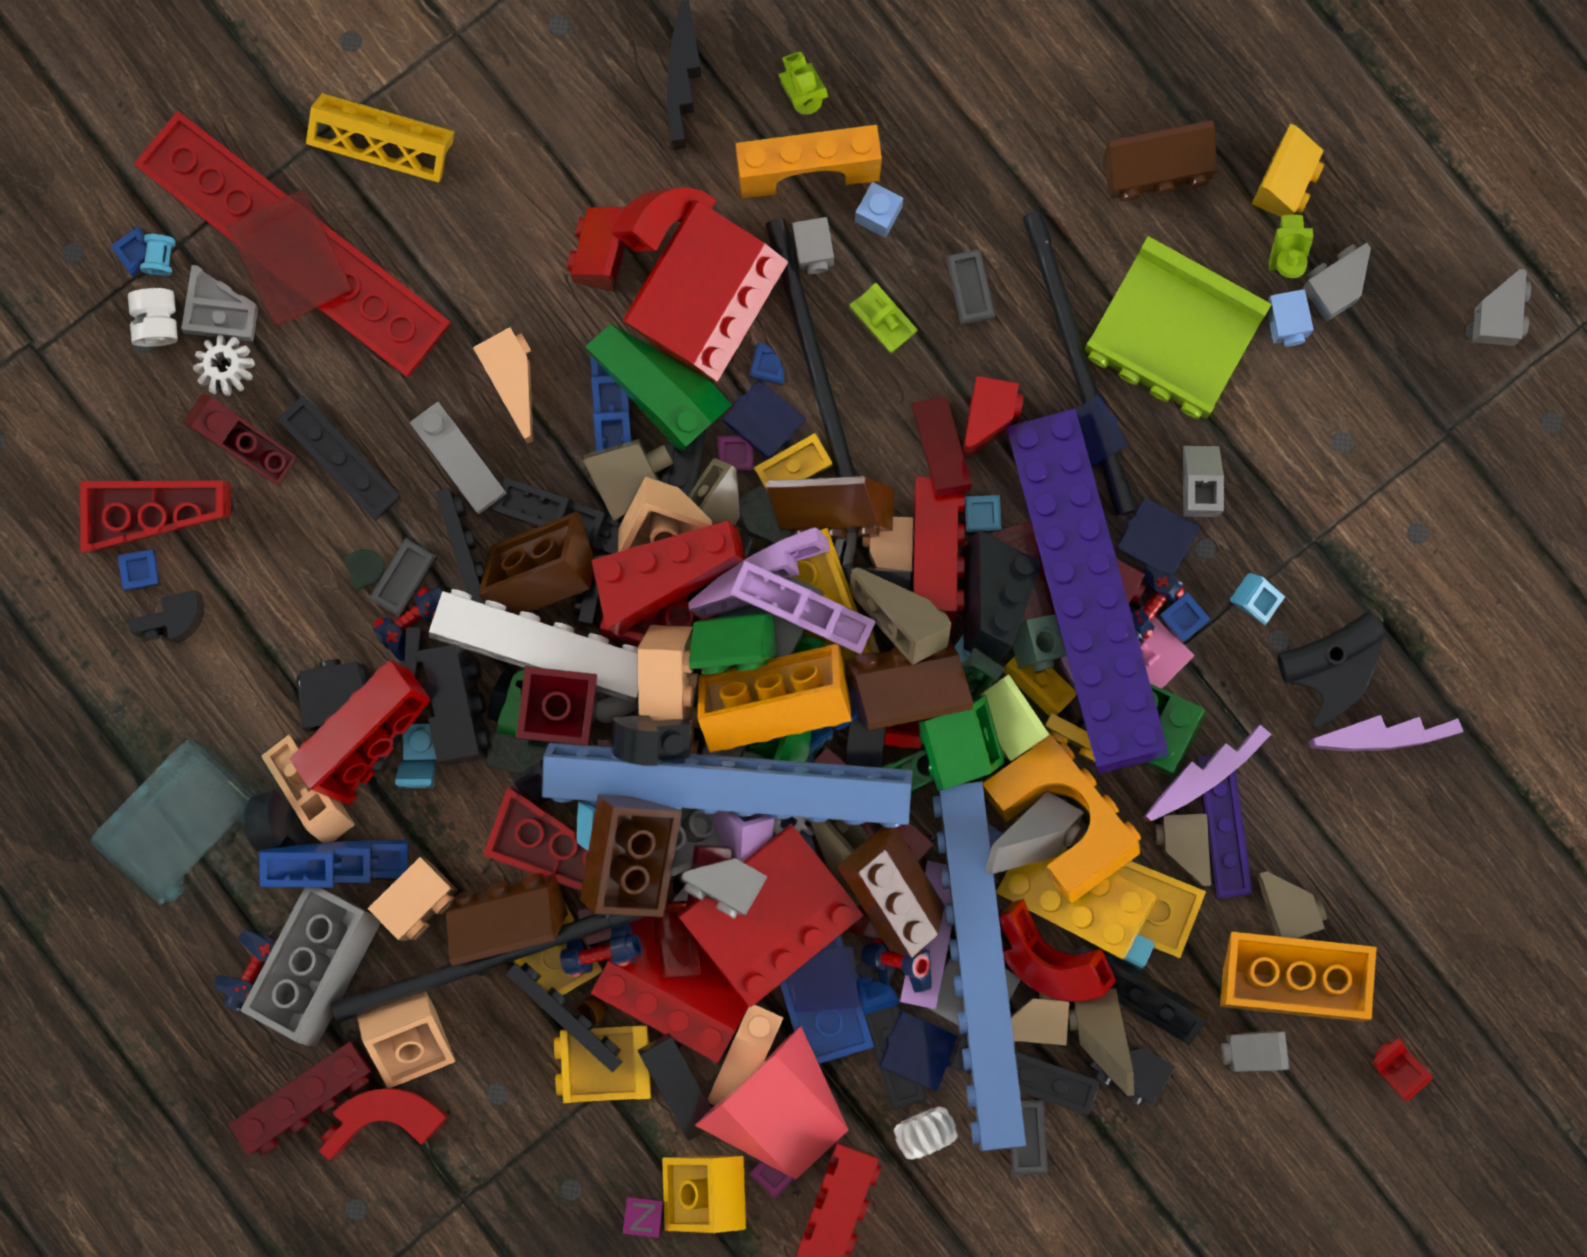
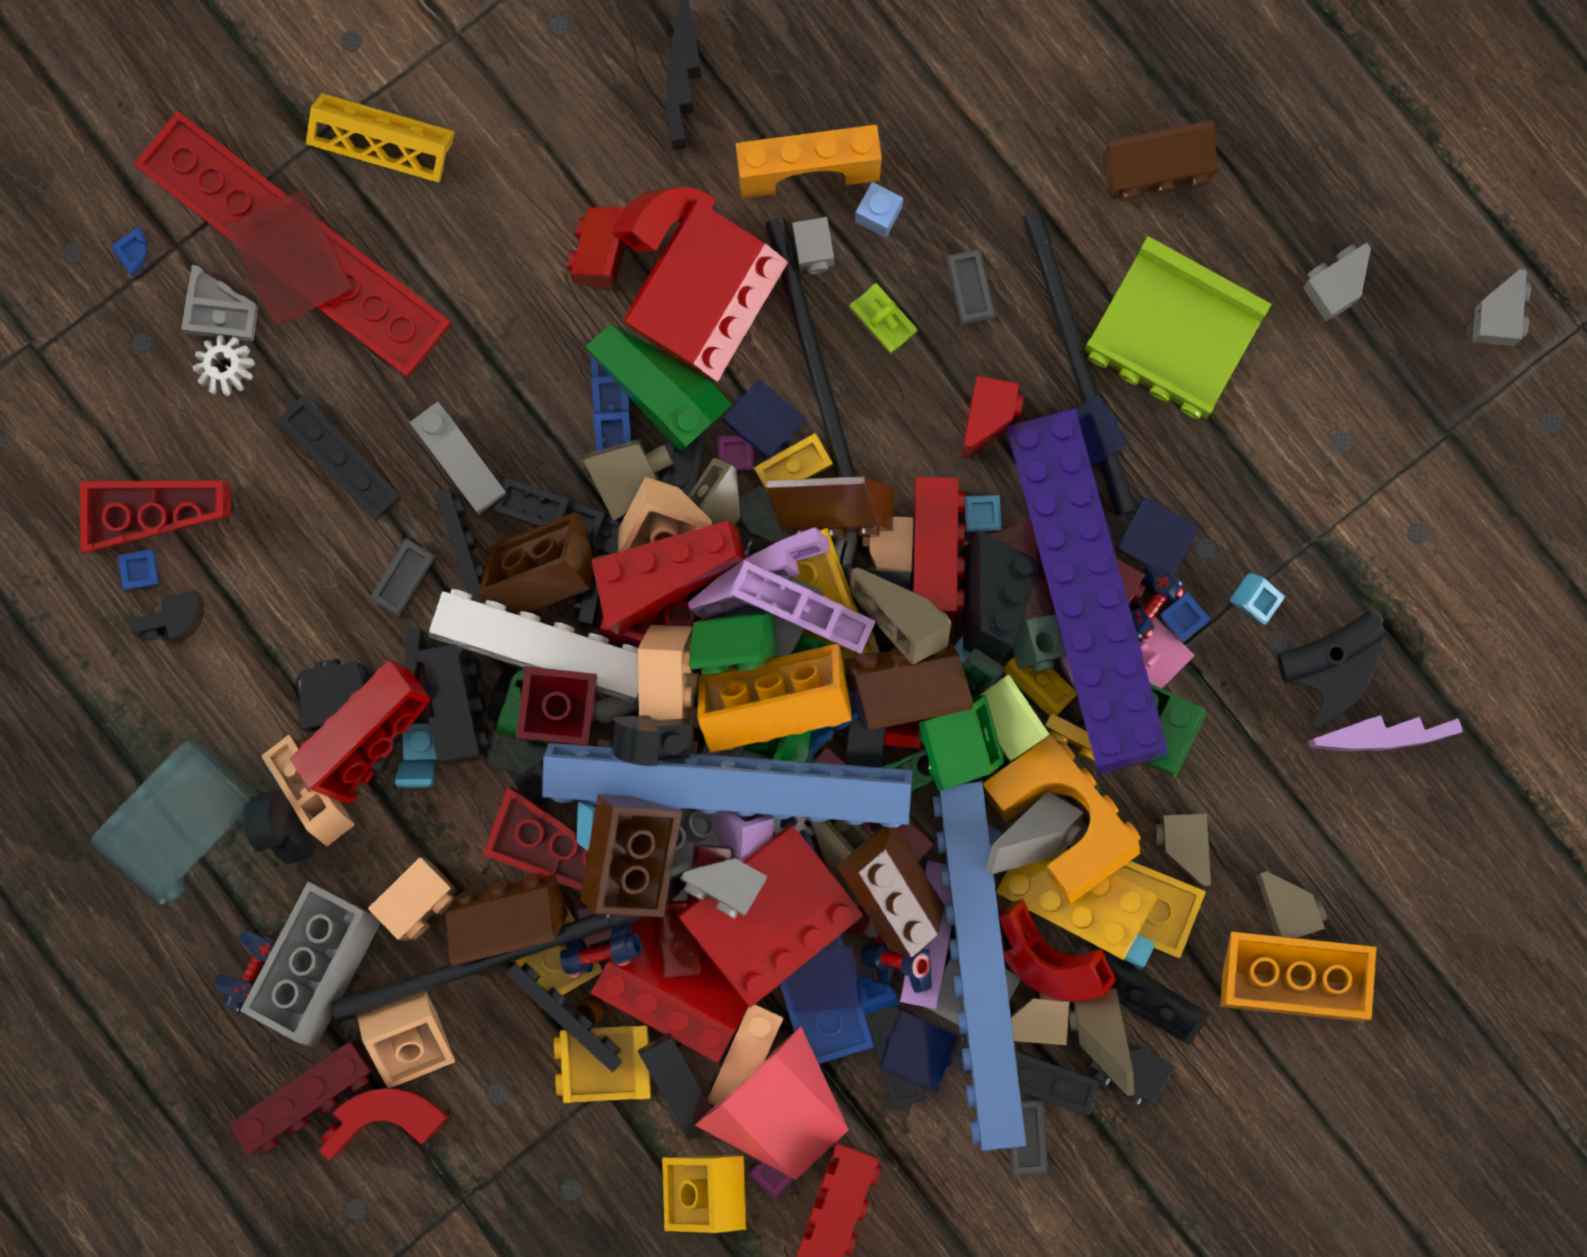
white wheel [128,288,178,347] -> none
medium azure bush [140,234,176,276] -> none
dark red slope [182,394,297,486] -> none
blue slope [259,840,408,887] -> none
clear green tile [343,549,385,591] -> none
dark blue piece [373,586,442,661] -> none
light nougat slope [473,327,533,445] -> none
magenta tile [623,1196,663,1238] -> none
blue tile [749,342,784,386] -> none
lime hips [778,51,828,115] -> none
white gear [894,1107,958,1159] -> none
dark red tile [912,397,972,496] -> none
lavender slope [1142,725,1271,823] -> none
light grey slope [1183,446,1224,517] -> none
dark purple tile [1196,754,1253,899] -> none
light grey slope [1221,1030,1289,1072] -> none
yellow slope [1252,124,1325,217] -> none
light blue brick [1267,289,1313,347] -> none
lime hips [1268,215,1313,278] -> none
red bracket [1372,1038,1433,1103] -> none

